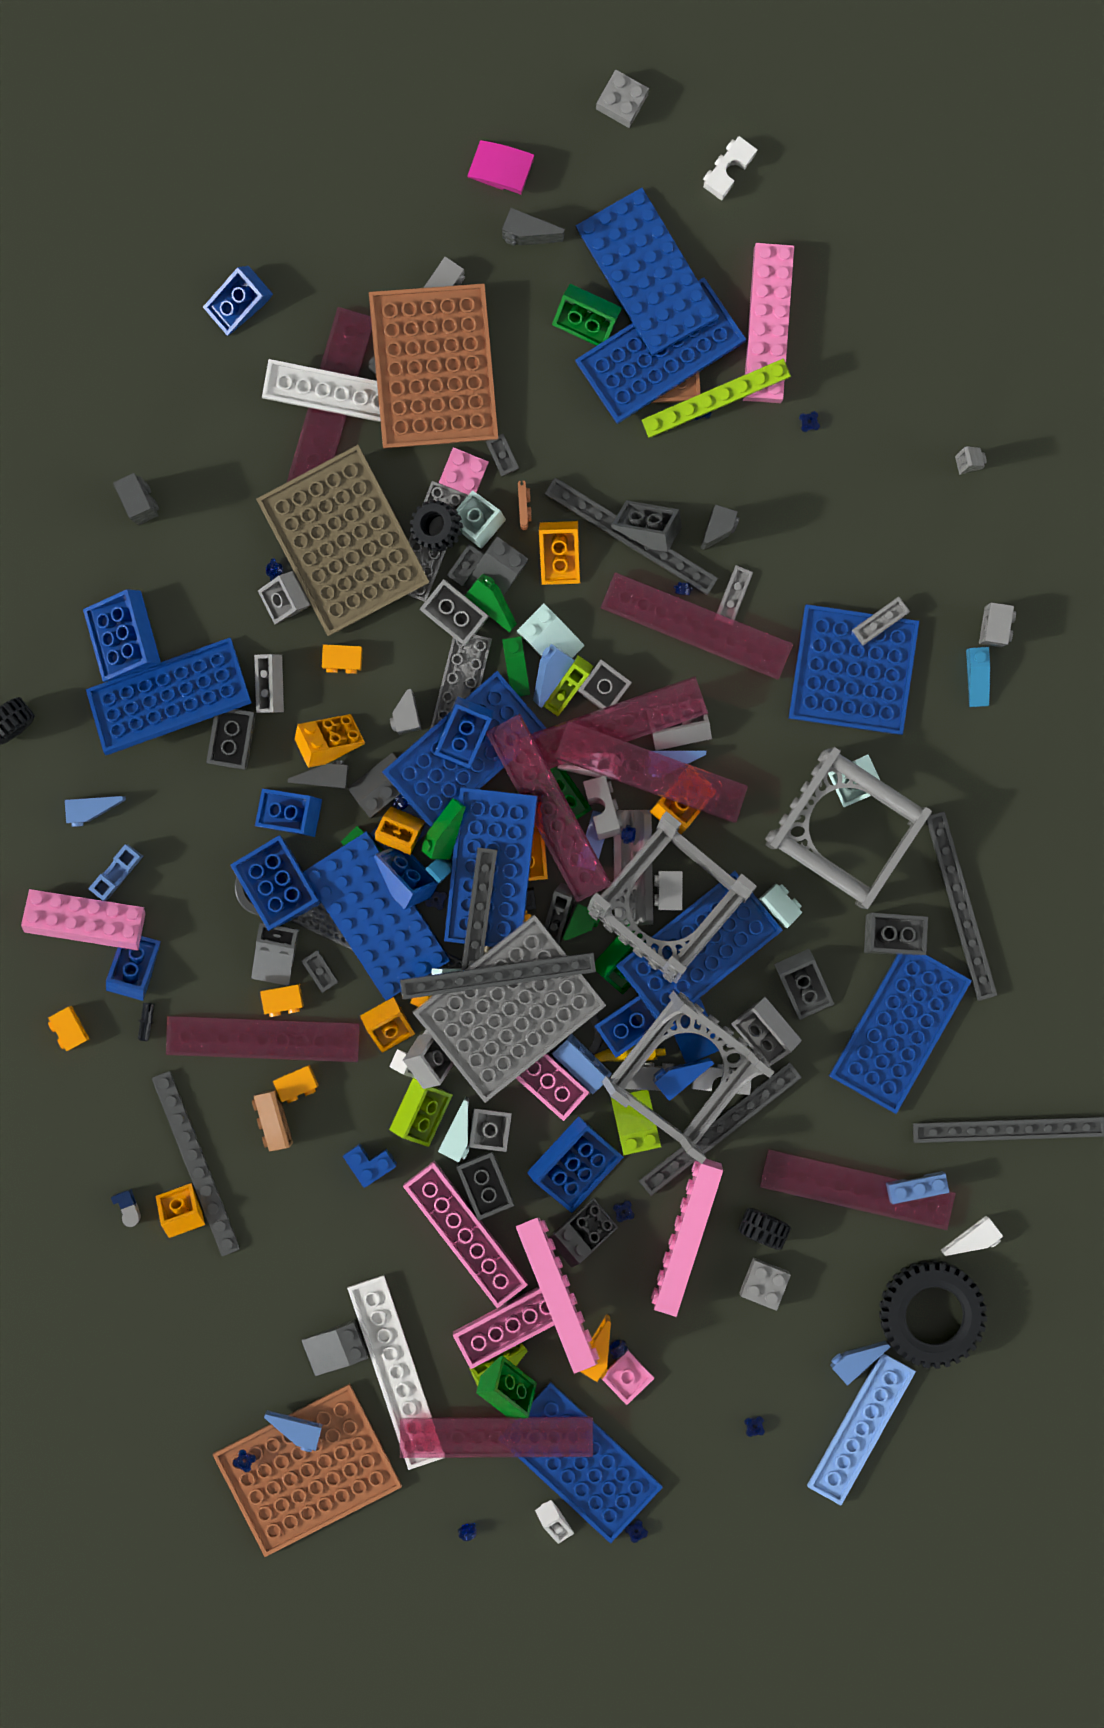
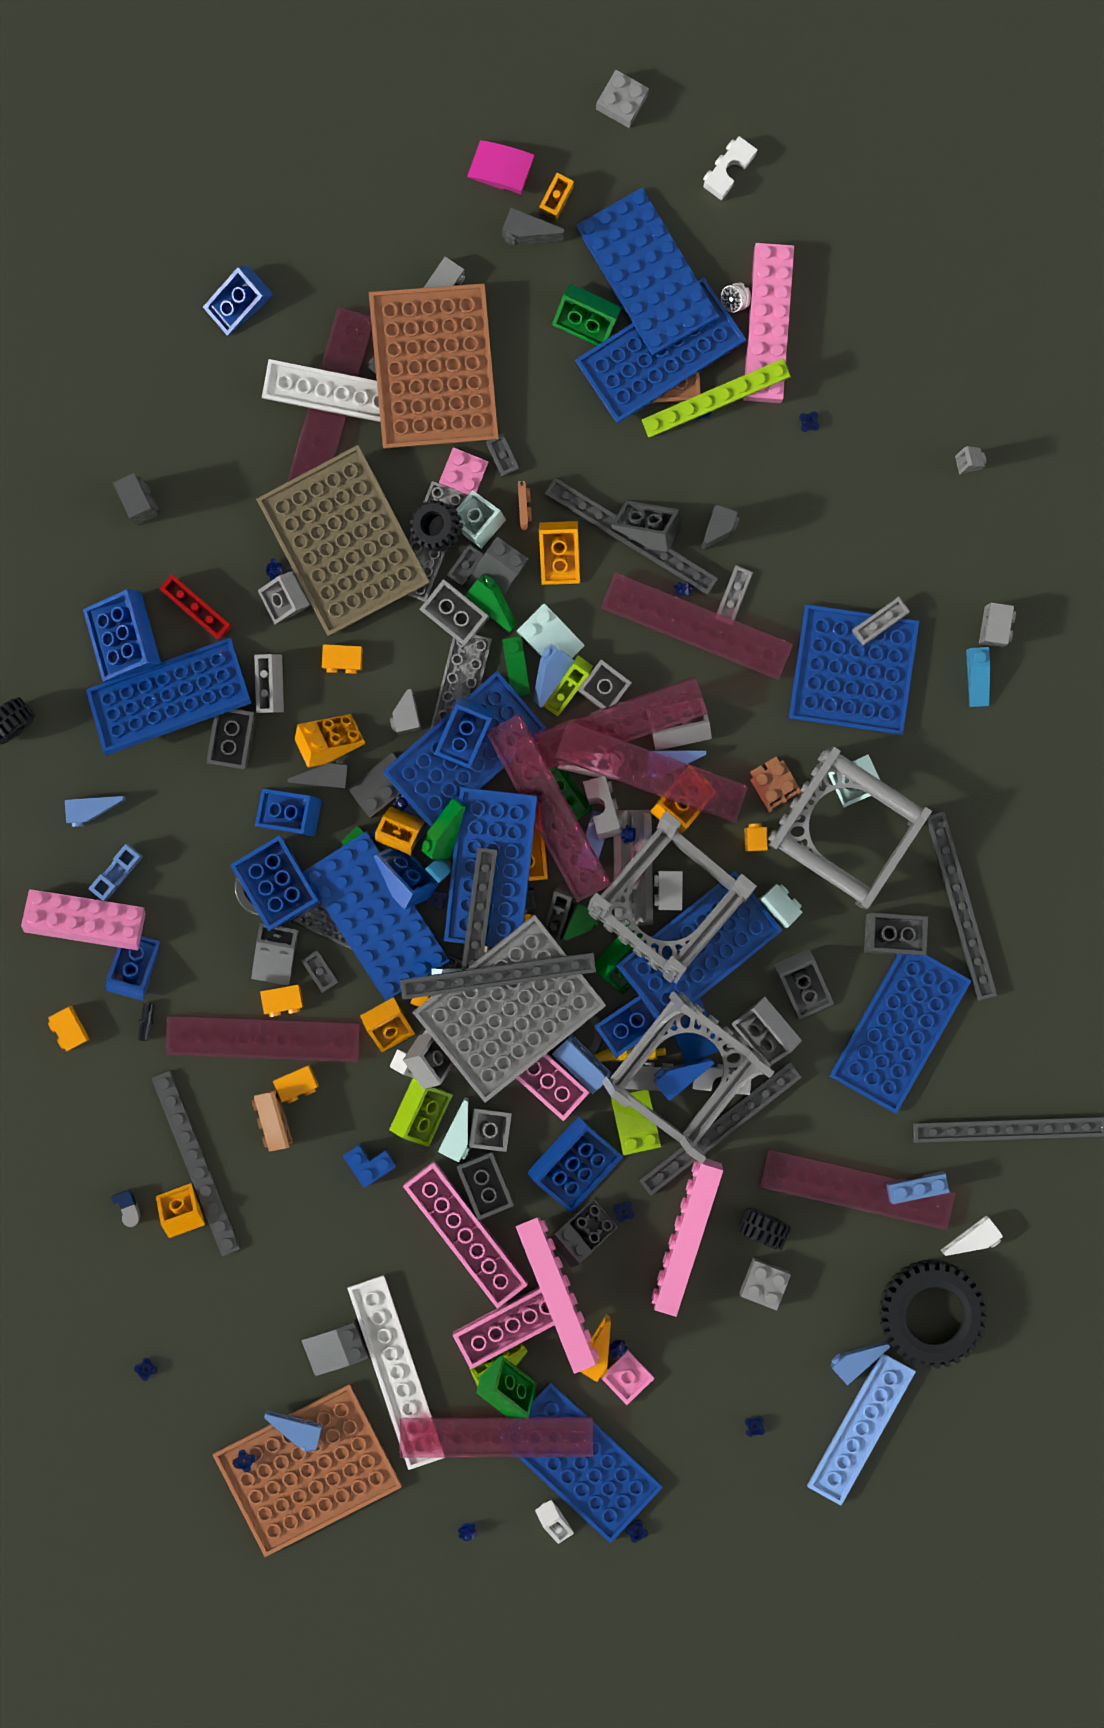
none -> clear blue plate [134,1358,157,1381]
none -> red brick [159,574,233,641]
none -> light orange brick [539,173,574,221]
none -> white wheel [721,283,751,312]
none -> light orange brick [744,823,768,851]
none -> nougat plate [750,757,802,813]

